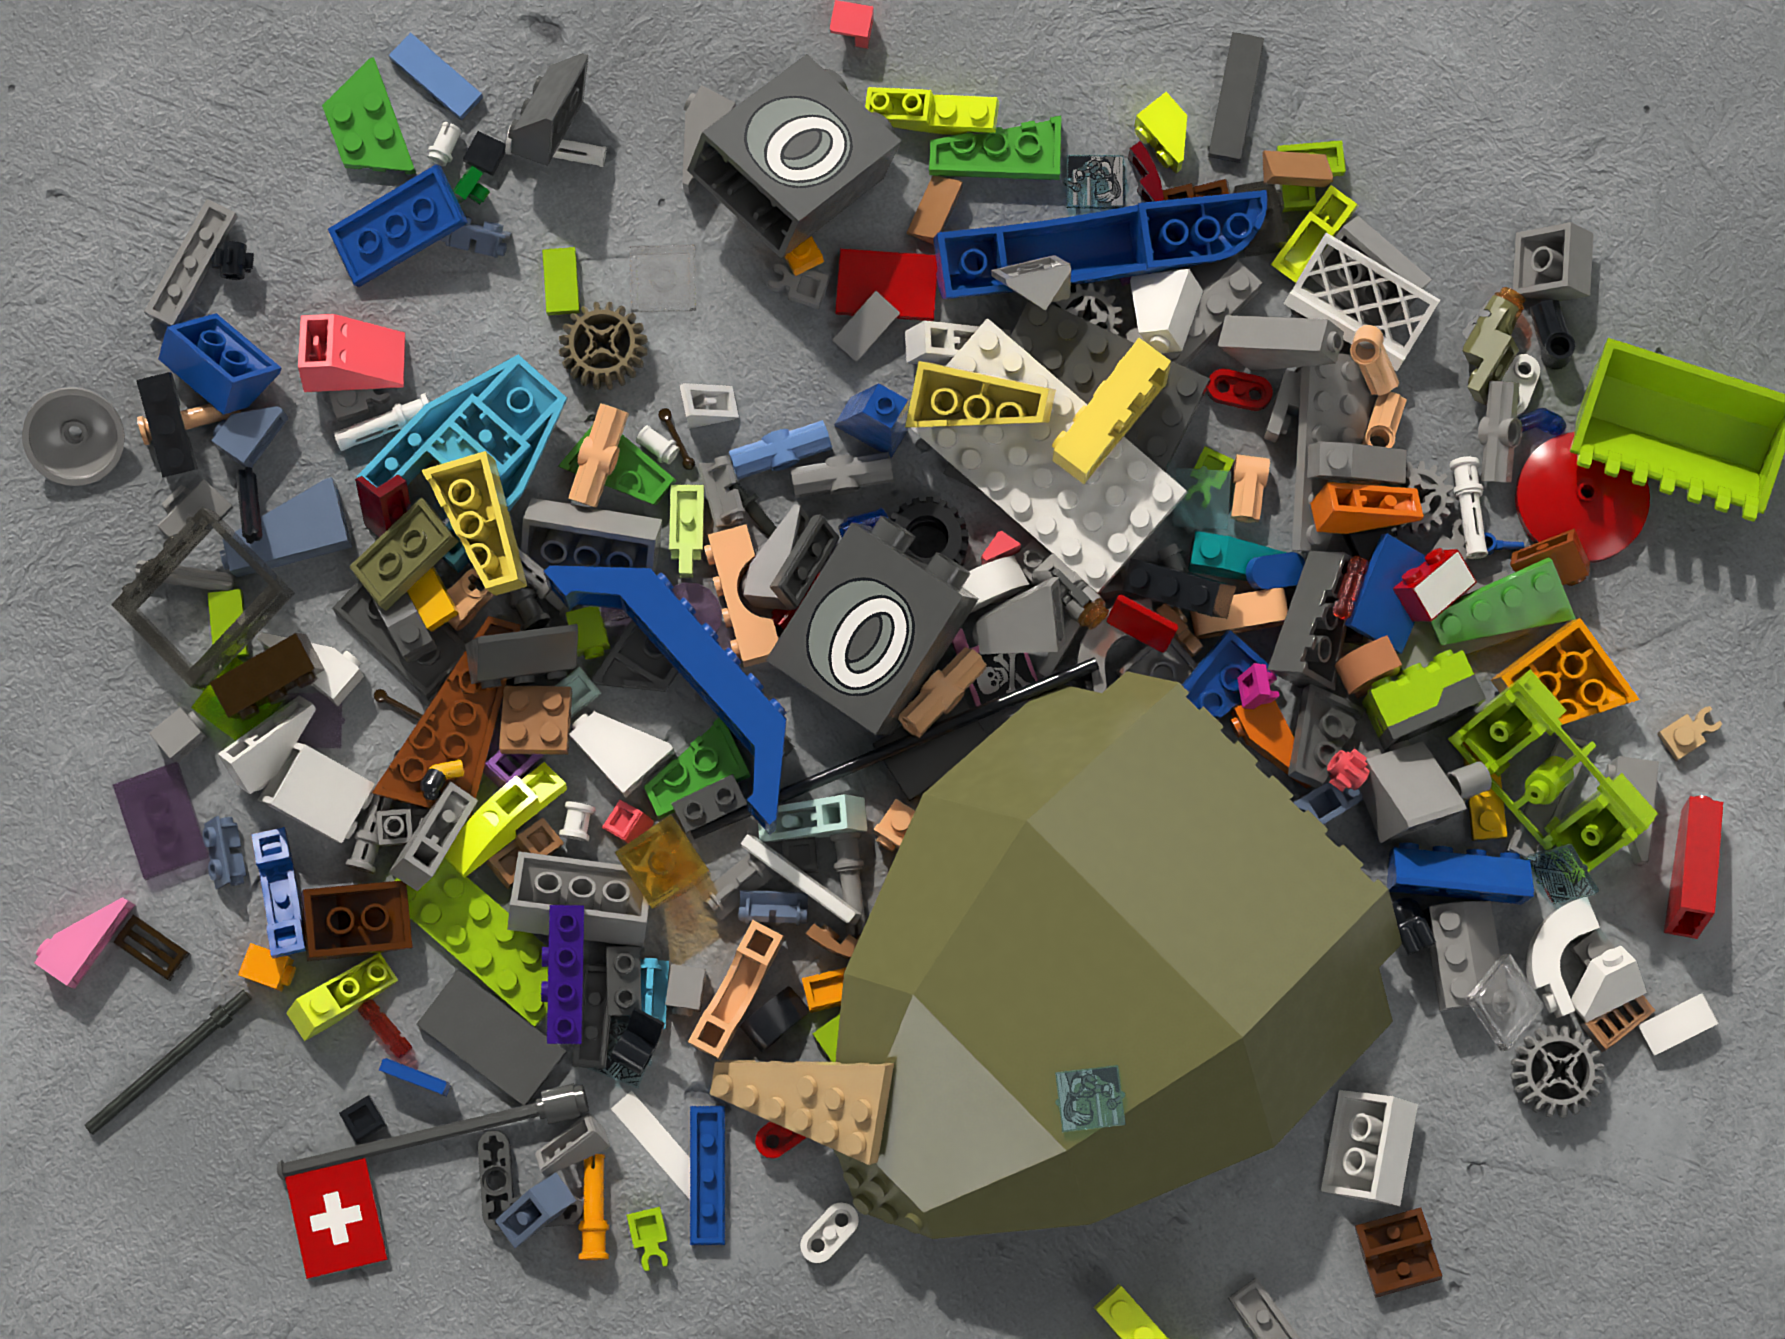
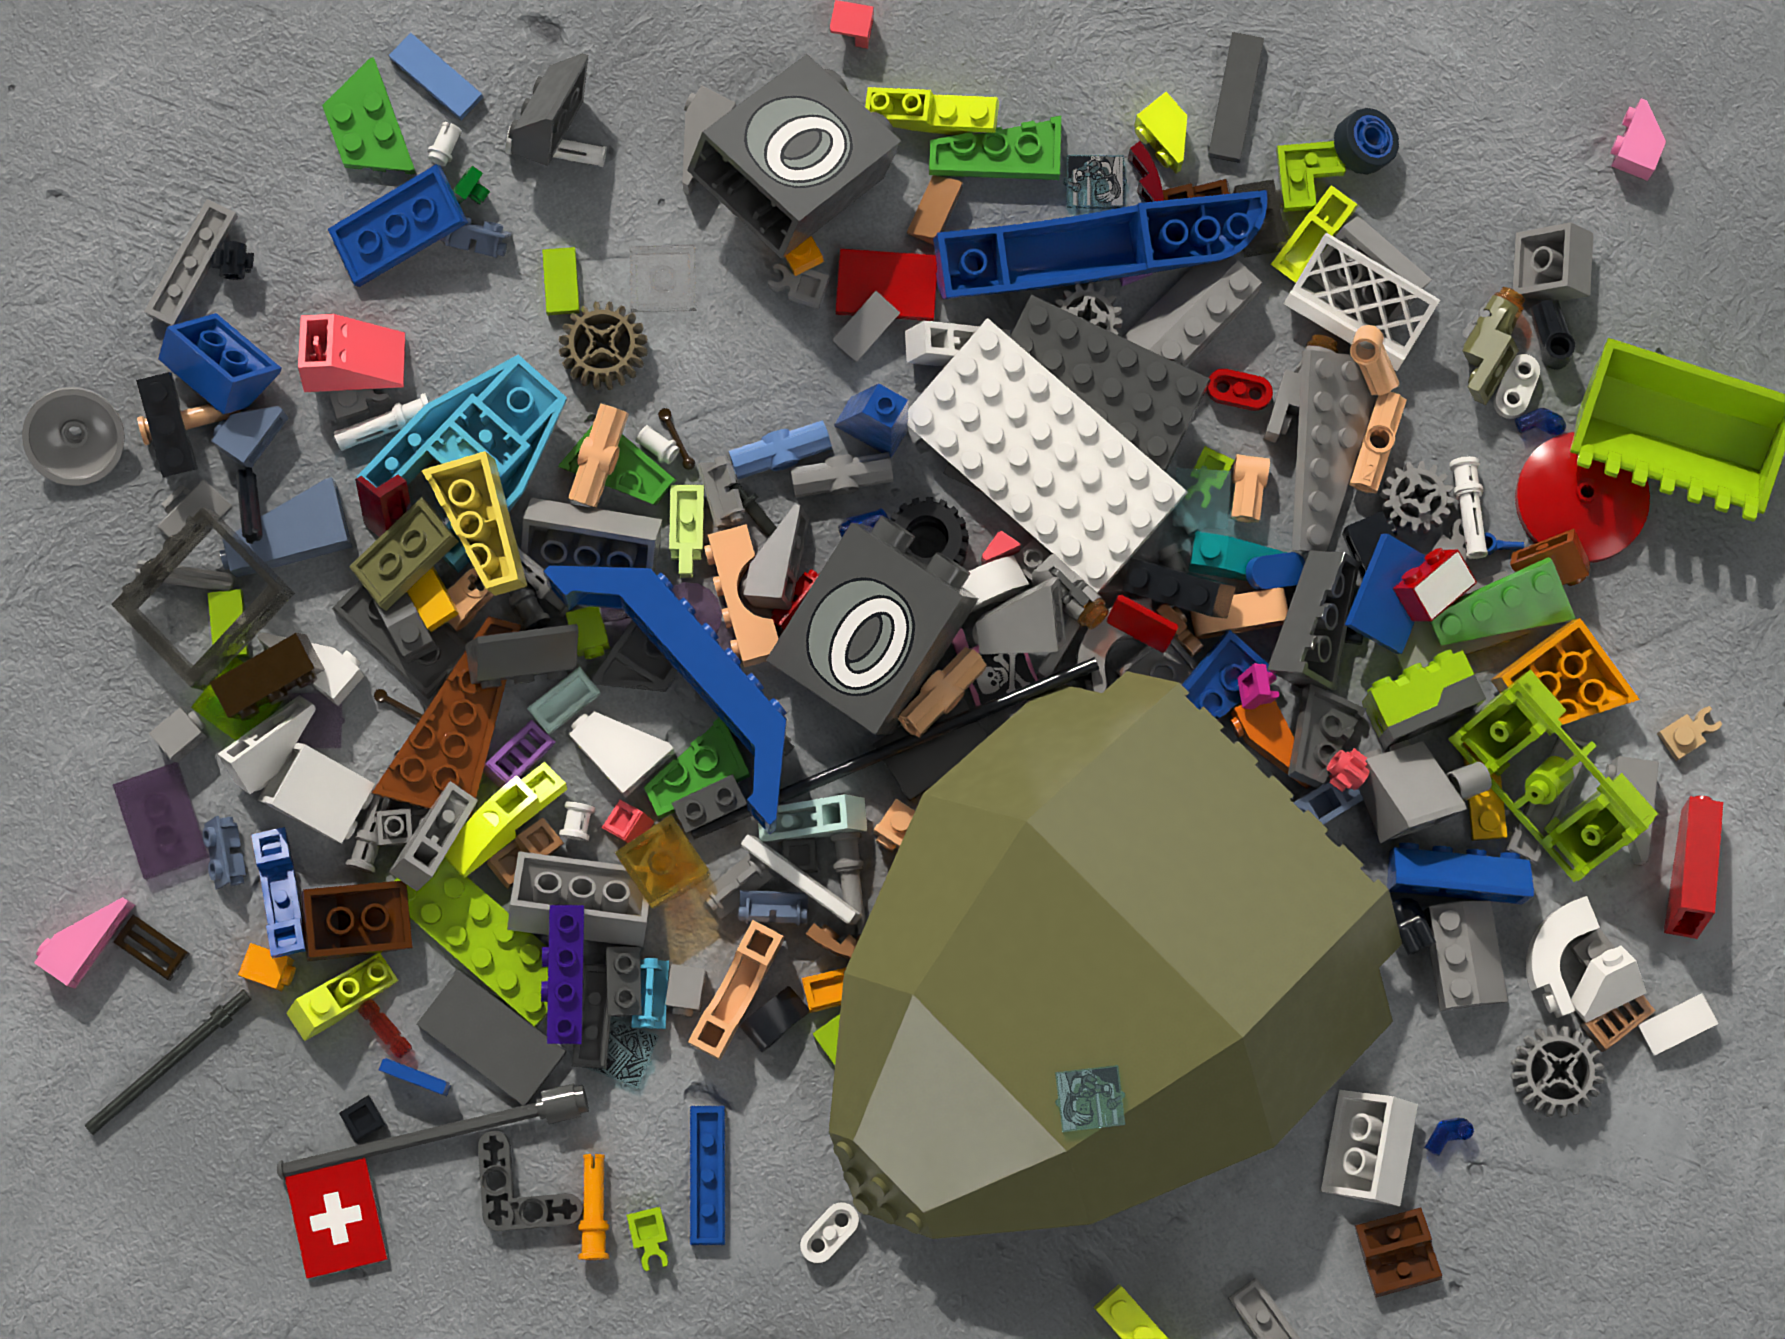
arm [420,760,464,800] -> none
black tile [463,131,506,176] -> none
sand blue slope [495,1173,577,1248] -> none
medium nougat plate [499,686,573,755] -> none
light grey slope [535,1113,610,1177] -> none
black panel [610,1008,665,1075] -> none
white sticker [611,1091,690,1200] -> none
white slope [680,383,739,429] -> none
tan wing [710,1060,894,1165] -> none
red plate [755,1121,807,1159] -> none
dark grey tile [770,514,840,610] -> none
light yellow wedge [905,361,1056,428] -> none
light grey slope [991,255,1071,311] -> none
light yellow wedge [1052,338,1171,484] -> none
white slope [1130,269,1203,354] -> none
light grey slope [1218,315,1344,371] -> none
medium nougat slope [1263,150,1333,187] -> none
light grey slope [1307,441,1407,484] -> none
orange slope [1310,482,1424,534] -> none
clear red axle [1332,556,1369,620] -> none
nougat brick [1334,635,1402,699] -> none
clear tile [1466,954,1544,1051] -> none
light grey piece [1478,381,1522,483] -> none
clear light blue piece [1525,844,1599,905] -> none
none -> black wheel [1334,108,1399,175]
none -> clear blue arm [1424,1117,1474,1156]
none -> bright pink slope [1610,98,1666,181]

